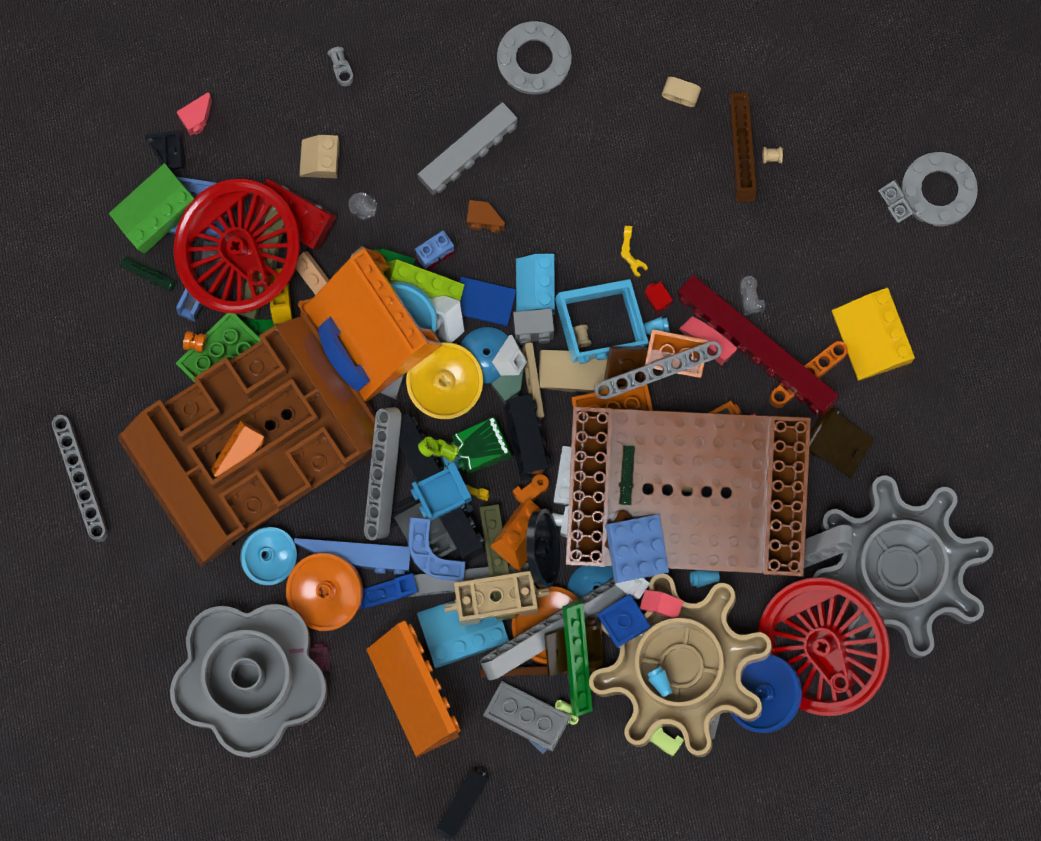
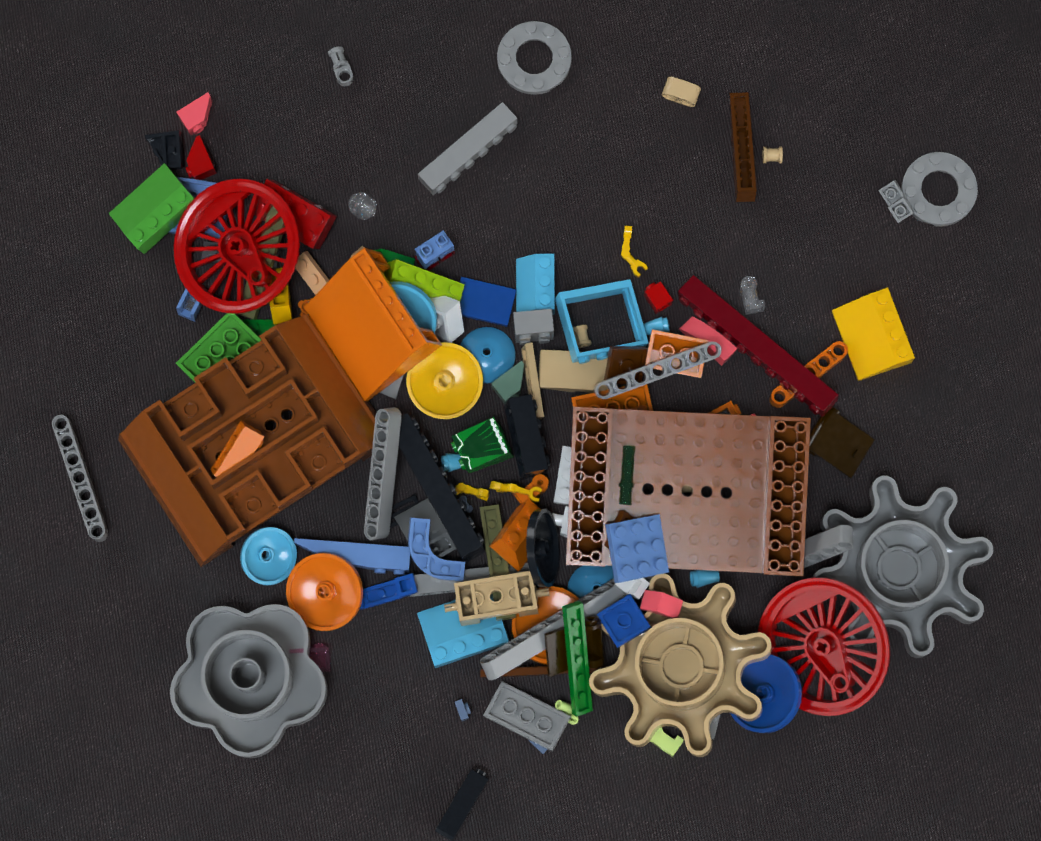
clear green pin [120,257,176,292] -> none
orange wheel [183,330,207,353] -> none
tan slope [300,135,340,178] -> none
blue slope [318,317,370,392] -> none
orange slope [366,621,461,757] -> none
dark azure panel [411,463,472,521] -> none
lime connector [418,436,459,461] -> none
dark orange slope [467,200,505,233] -> none
white slope [492,335,527,376] -> none
medium azure cone [647,666,673,697] -> none
none -> red slope [186,135,217,180]
none -> sand blue plate [455,699,471,722]
none -> yellow piece [489,481,542,502]

